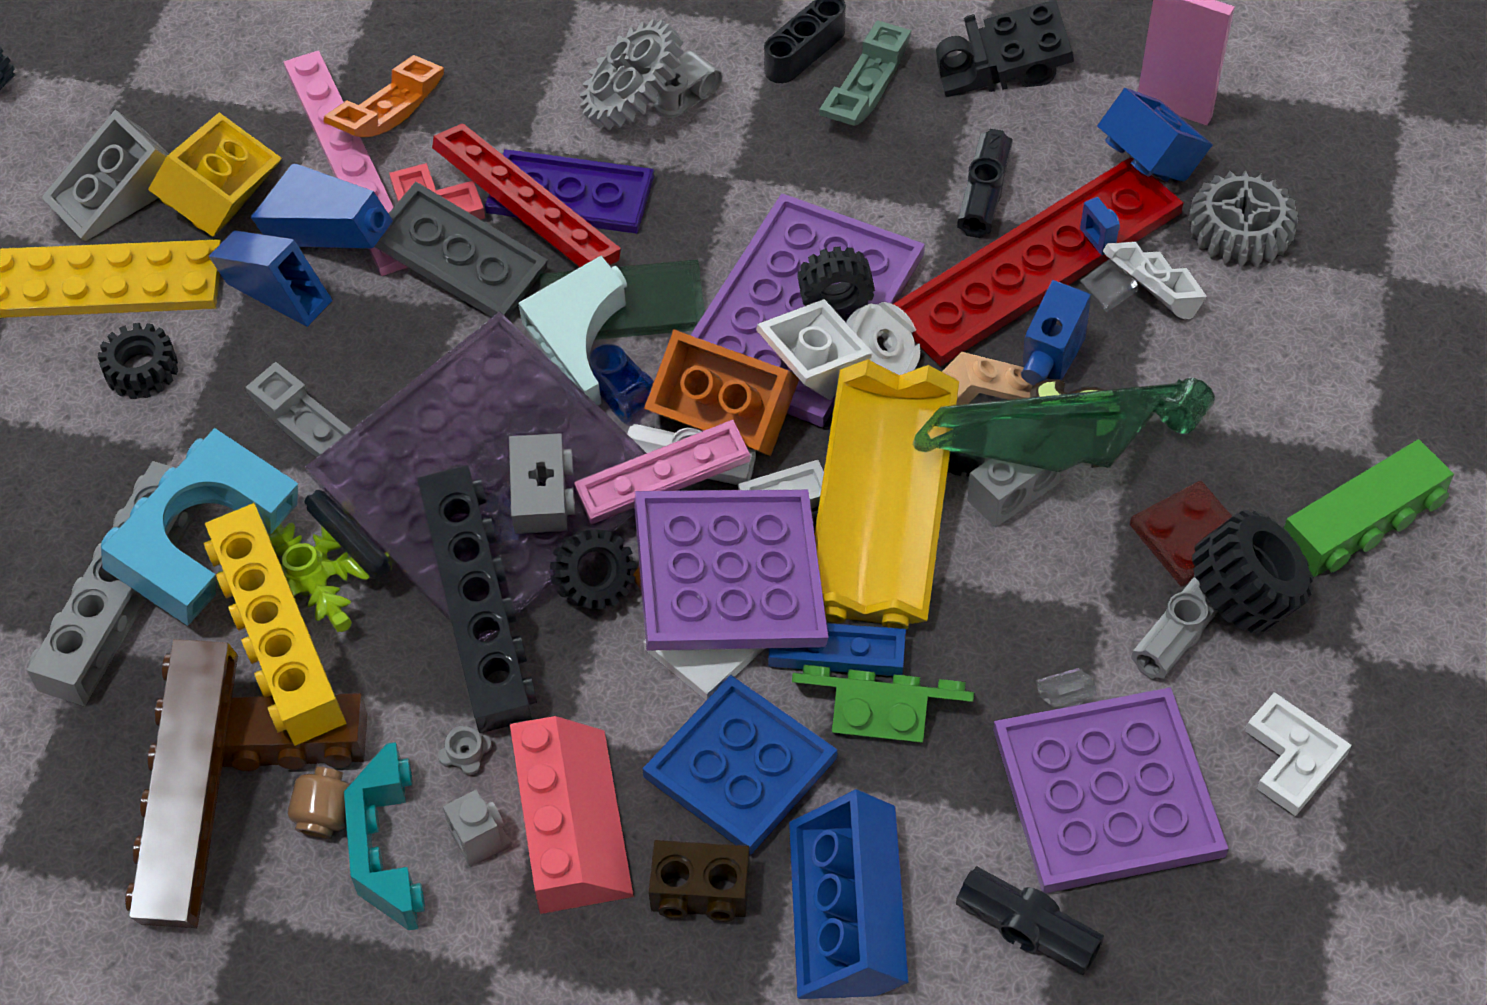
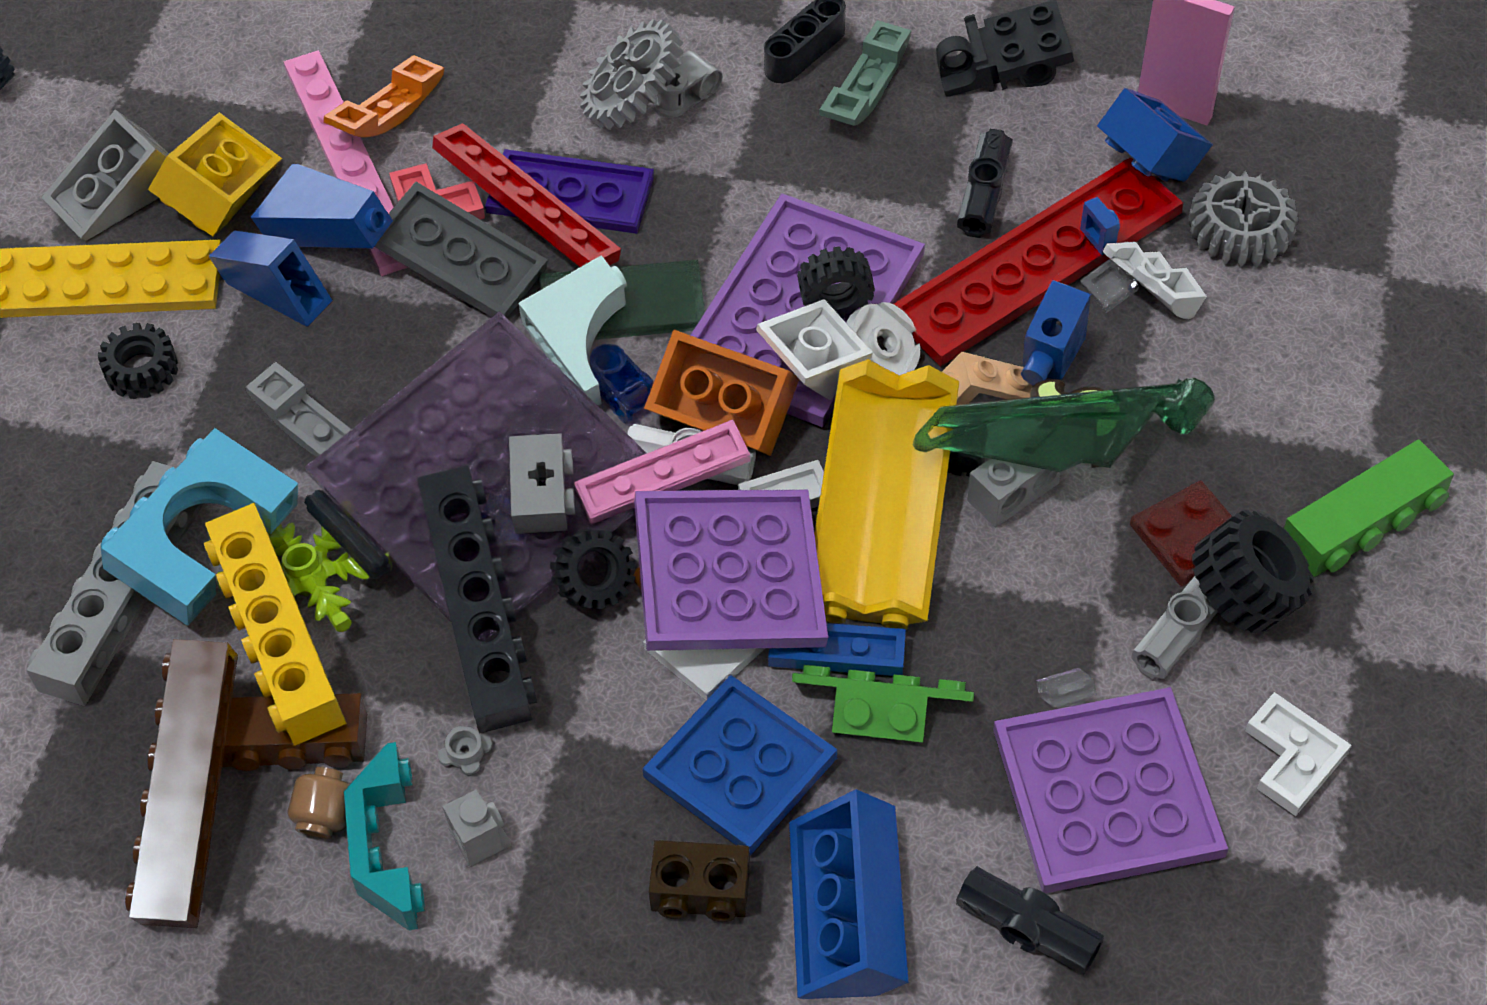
coral slope [510,716,634,914] -> none

